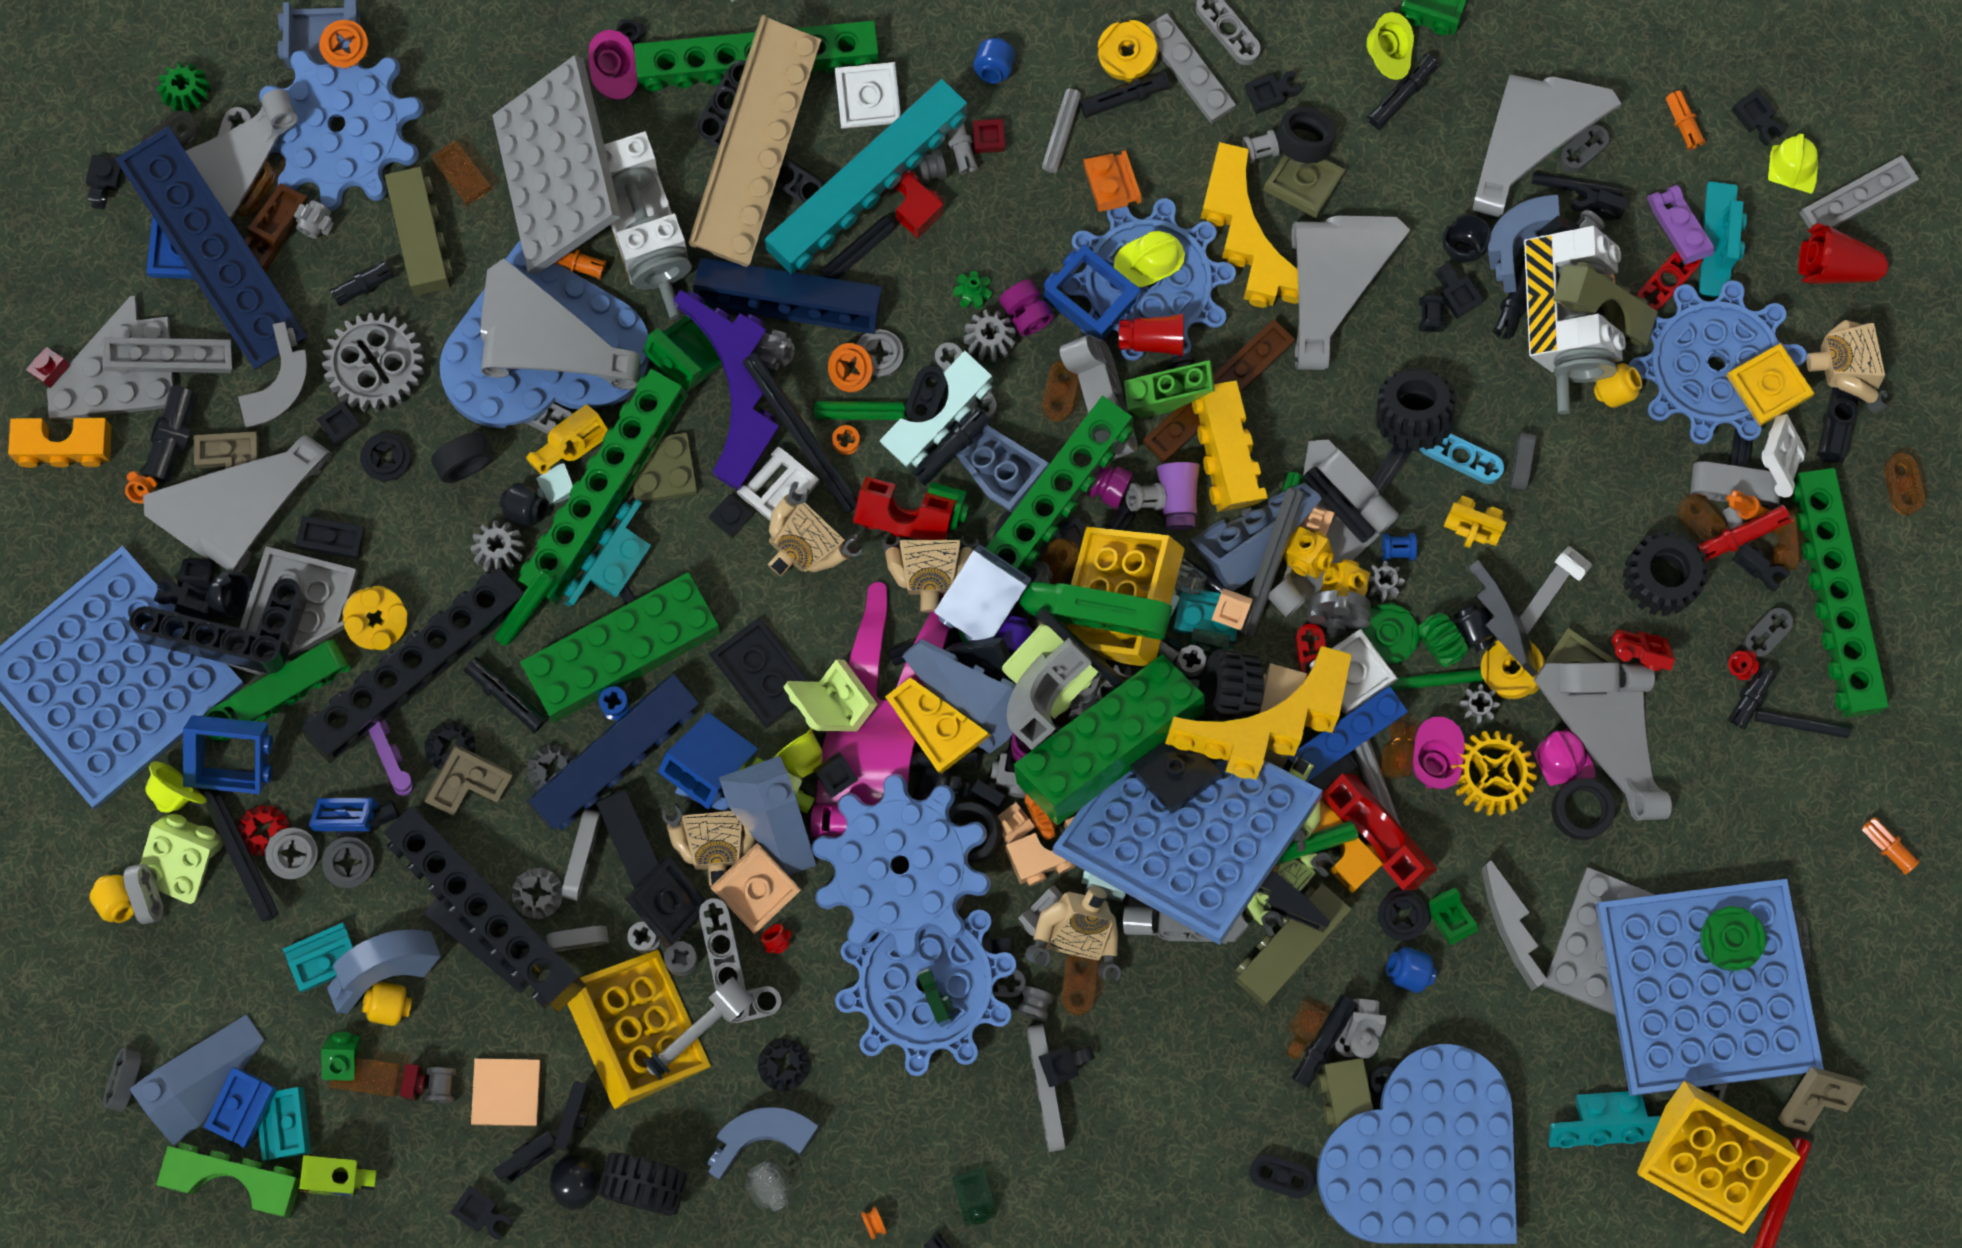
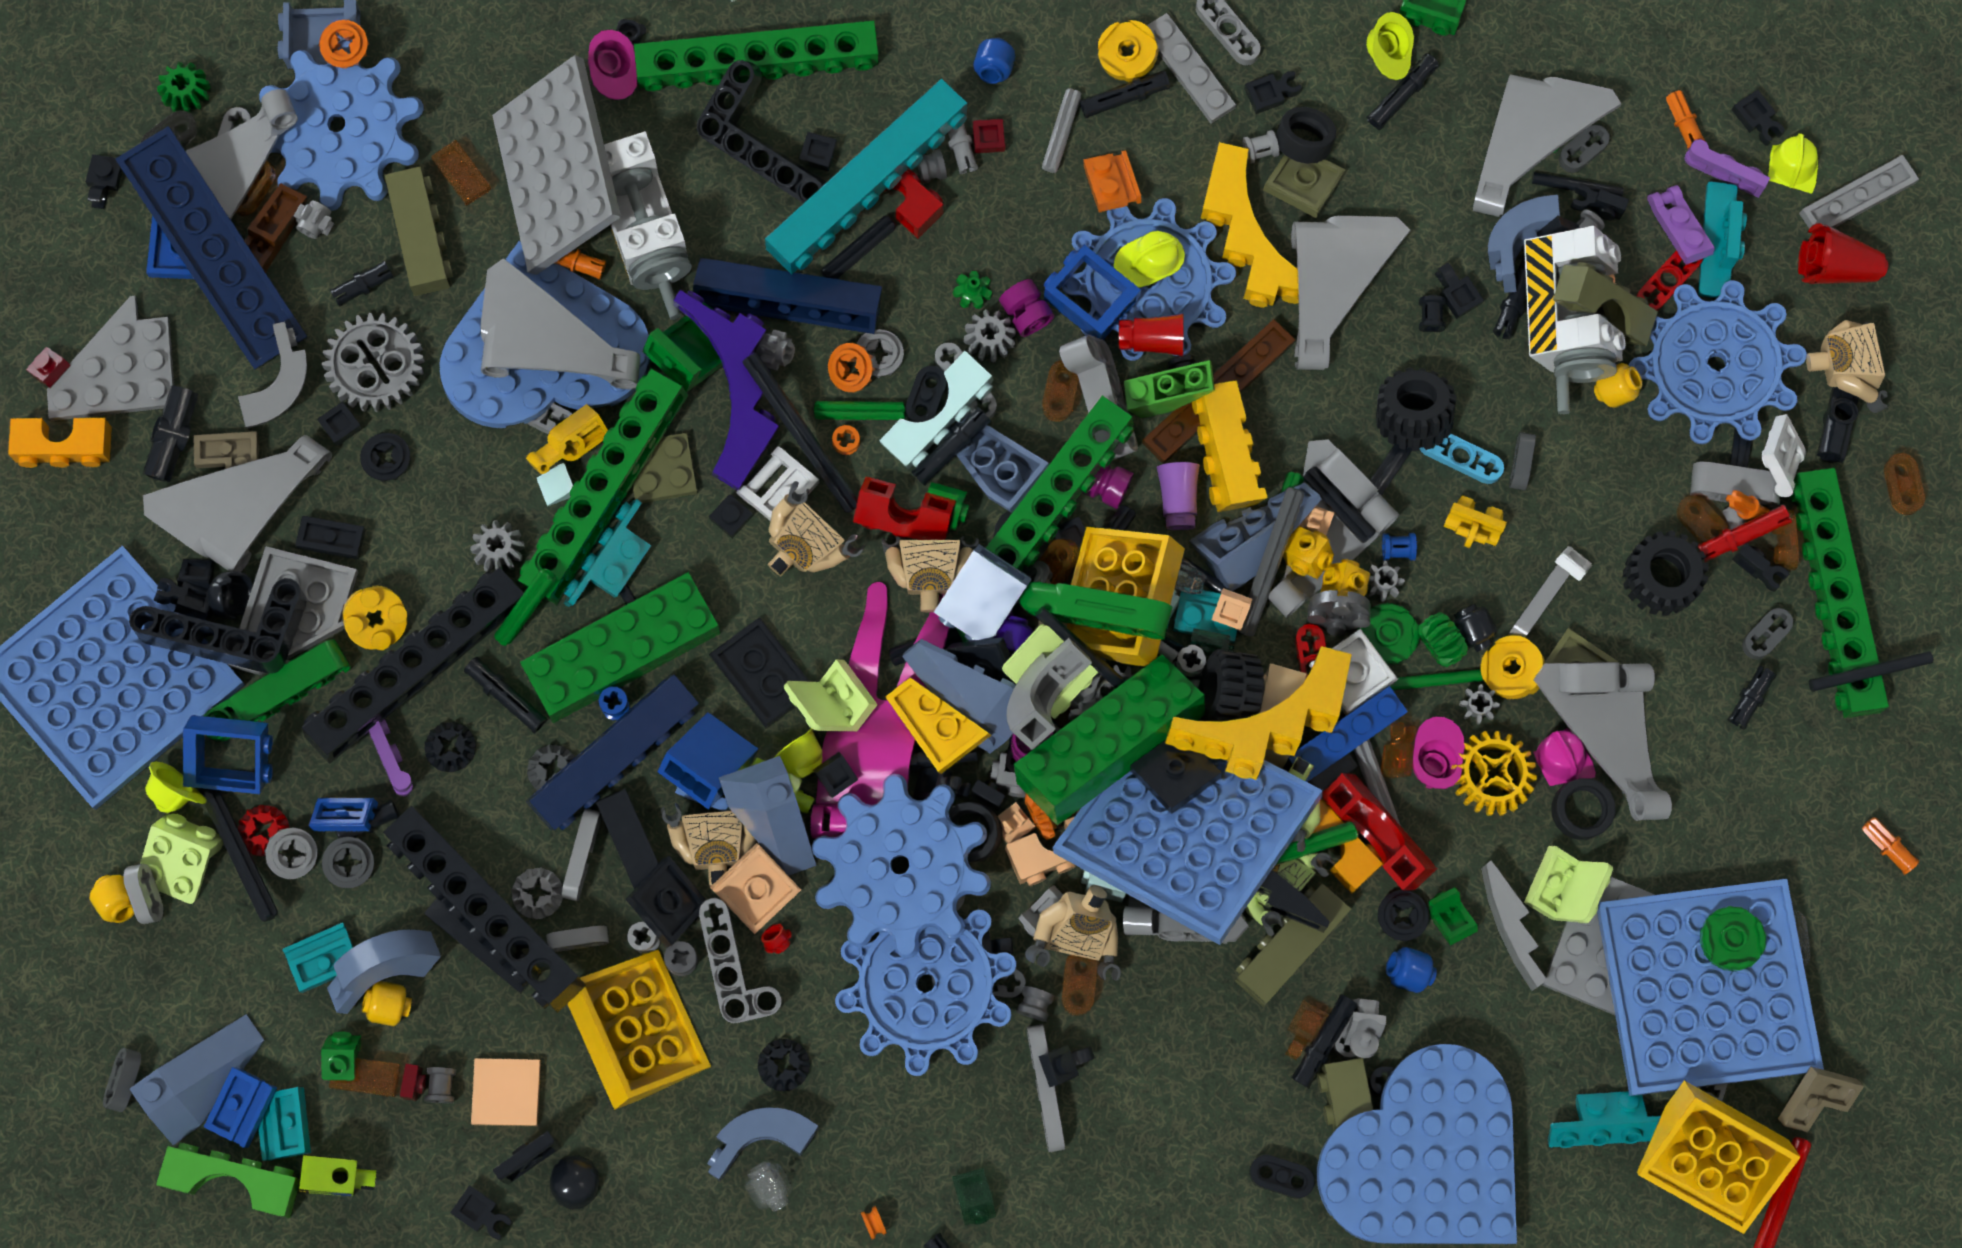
light grey plate [102,337,232,373] -> none
orange plate [125,471,157,504] -> none
dark tan plate [425,744,512,816] -> none
black tyre [431,432,495,483] -> none
black head [500,482,549,527] -> none
black plate [554,1081,592,1153] -> none
black tyre [598,1152,688,1216] -> none
light grey piece [643,976,754,1080] -> none
tan plate [688,15,821,267] -> none
white plate [835,62,901,129] -> none
dark green plate [917,968,955,1027] -> none
light grey bush [1126,483,1166,511] -> none
black hair [1442,215,1491,263] -> none
black slope [1469,560,1538,677] -> none
red plate [1611,629,1675,671] -> none
yellow plate [1726,343,1815,426] -> none
red plate [1728,650,1759,680] -> none
black bar [1754,709,1851,738] -> none
none -> black plate [799,132,837,171]
none -> yellowish green bracket [1524,846,1613,923]
none -> medium lavender plate [1684,139,1770,198]
none -> black bar [1809,651,1934,692]

